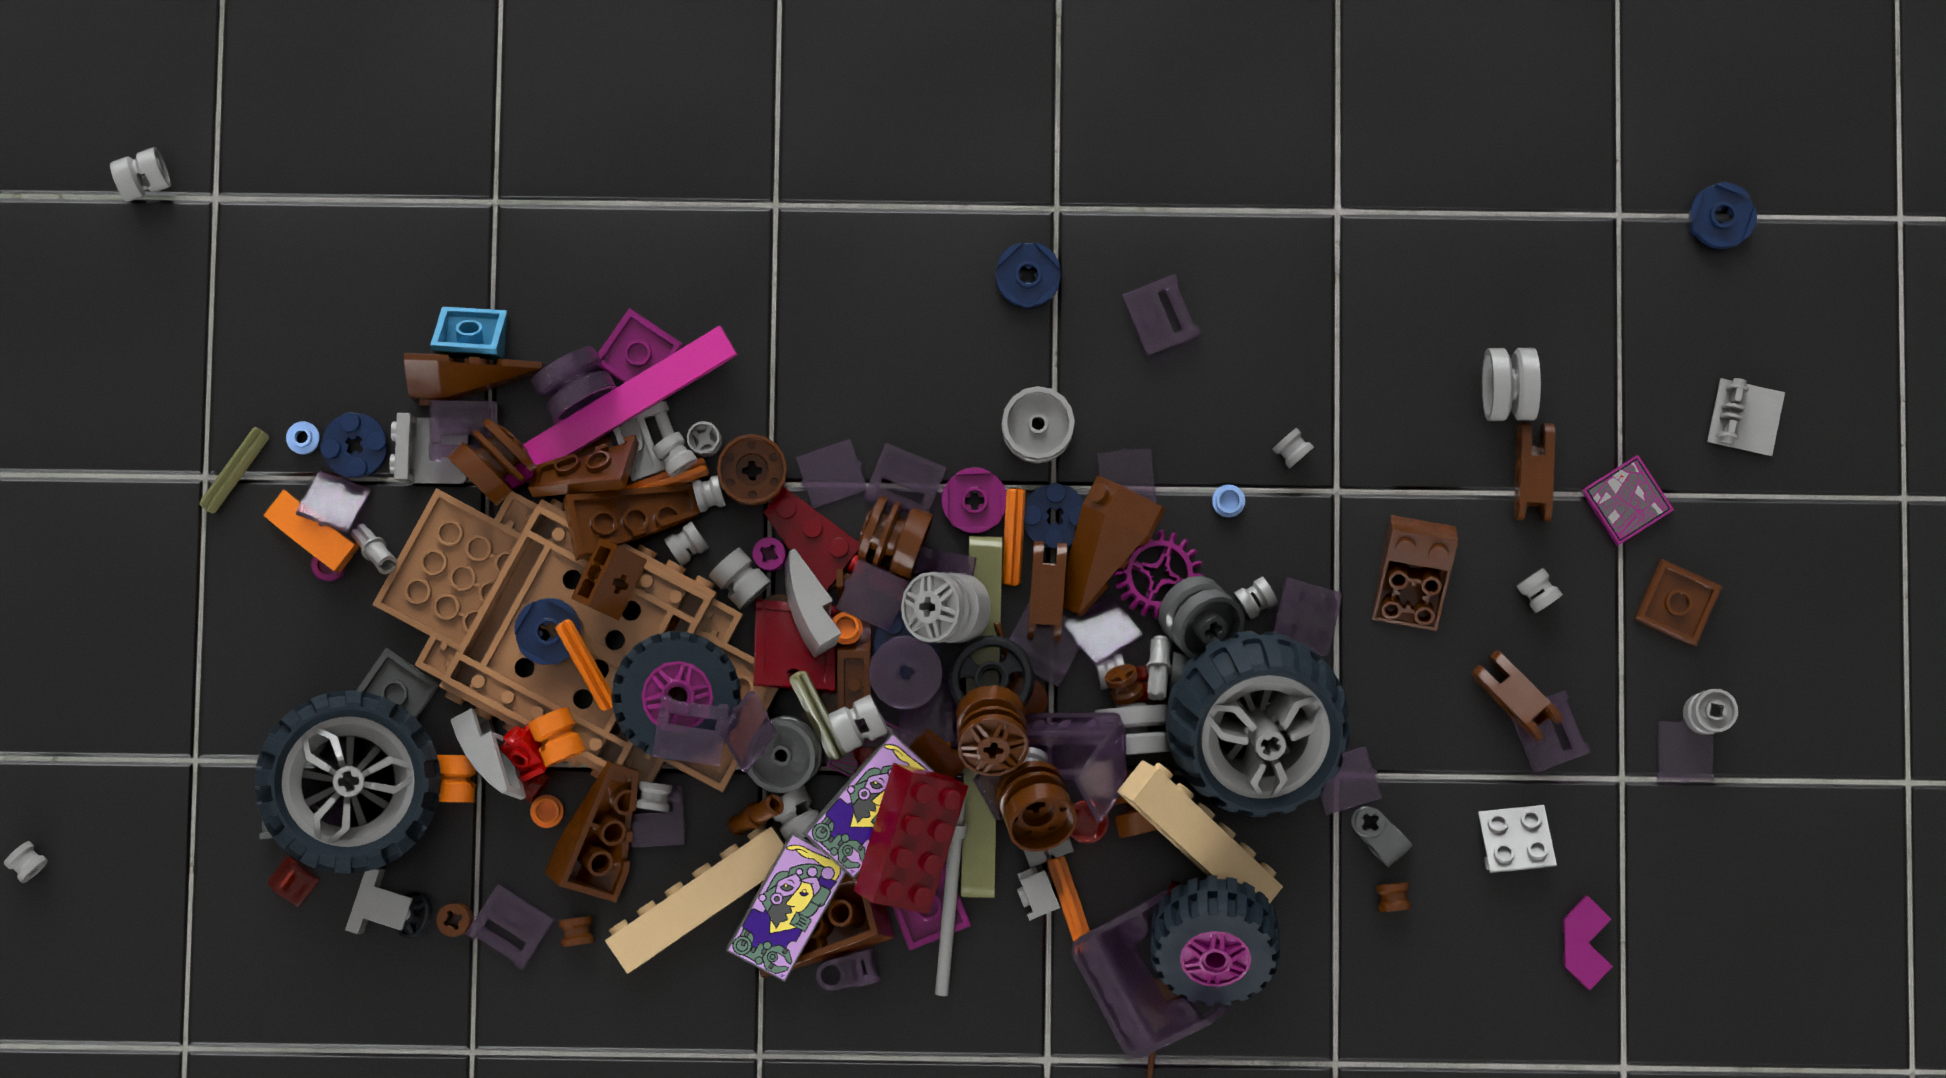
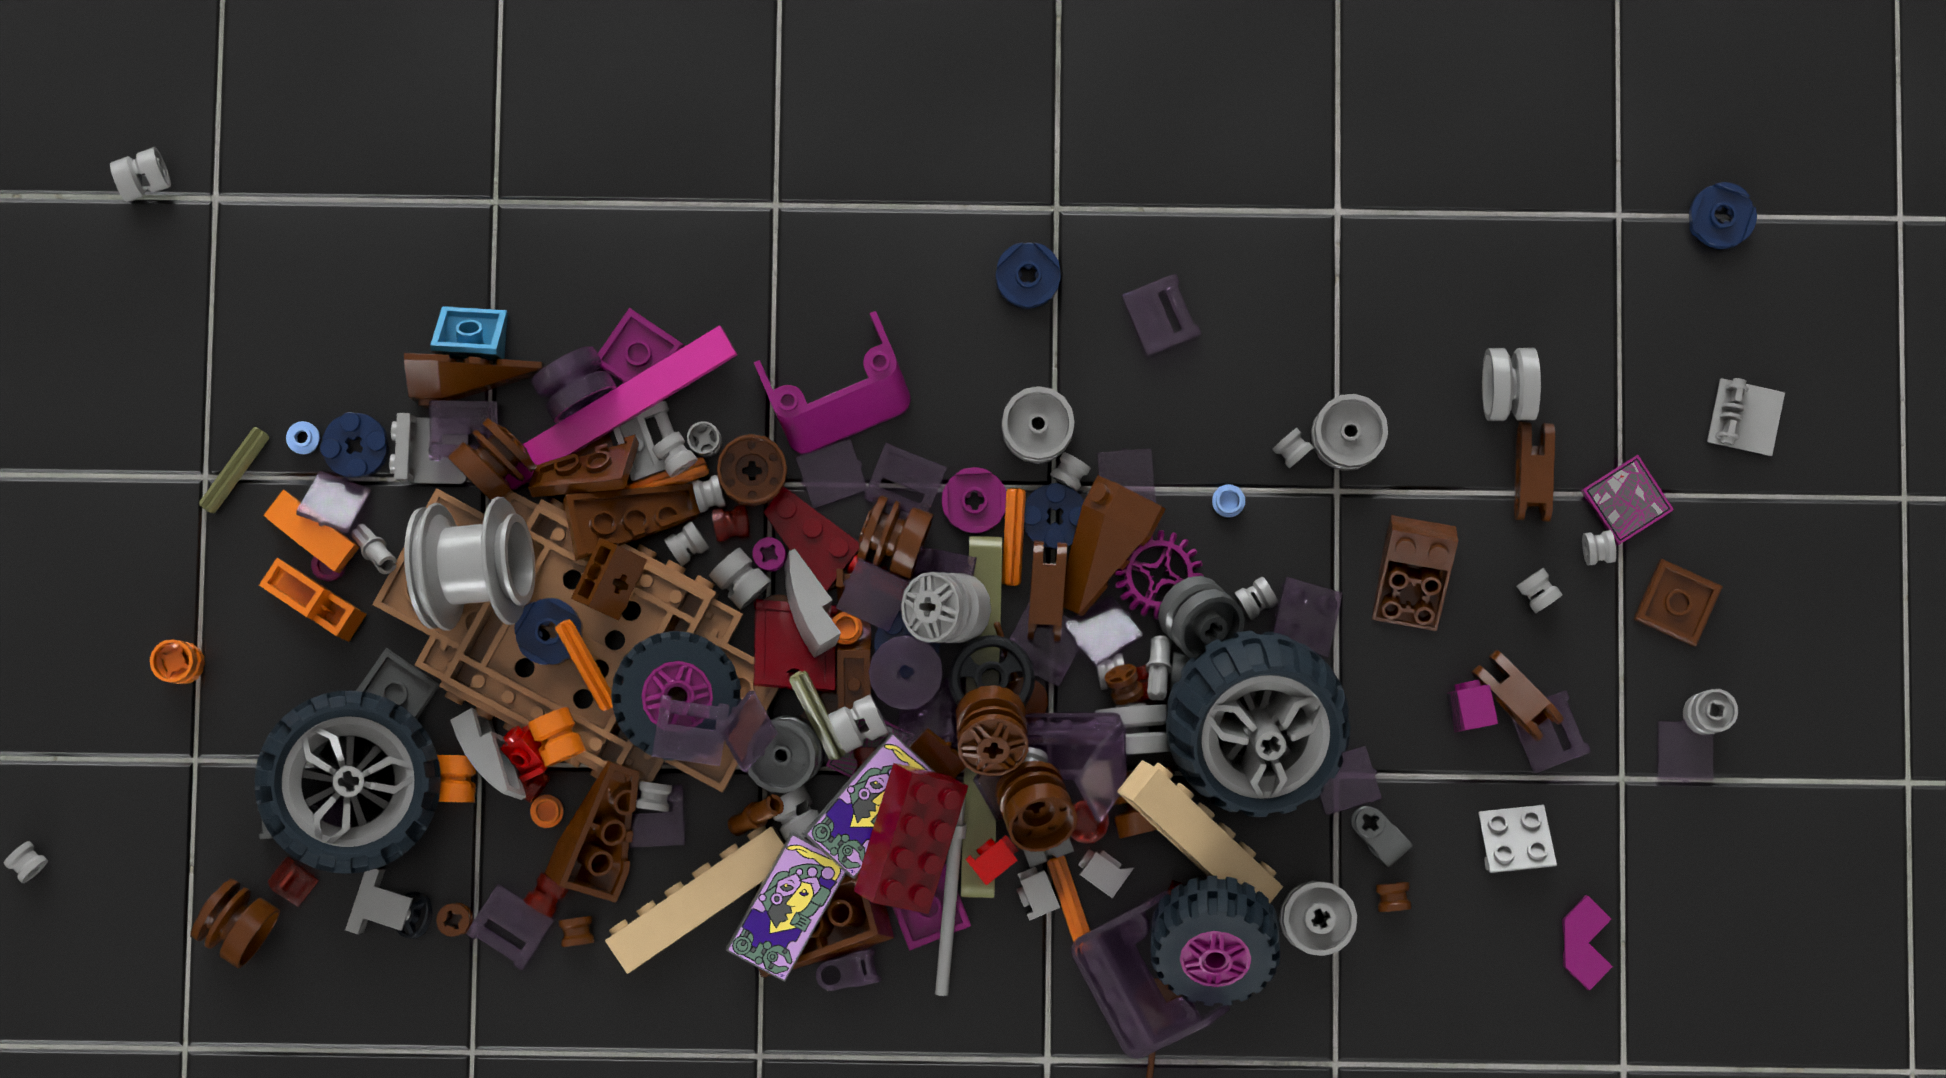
none -> orange wheel [150,639,205,684]
none -> reddish brown wheel [190,878,280,968]
none -> orange slope [259,558,367,642]
none -> light grey wheel [404,496,535,631]
none -> clear red wheel [523,872,570,918]
none -> clear red wheel [712,505,750,542]
none -> magenta windscreen [754,311,911,454]
none -> red brick [965,835,1019,886]
none -> light grey wheel [1050,452,1091,491]
none -> light grey window [1078,849,1134,898]
none -> light grey wheel [1279,880,1357,956]
none -> light grey wheel [1310,394,1388,471]
none -> magenta brick [1447,680,1498,732]
none -> light grey wheel [1582,530,1616,565]

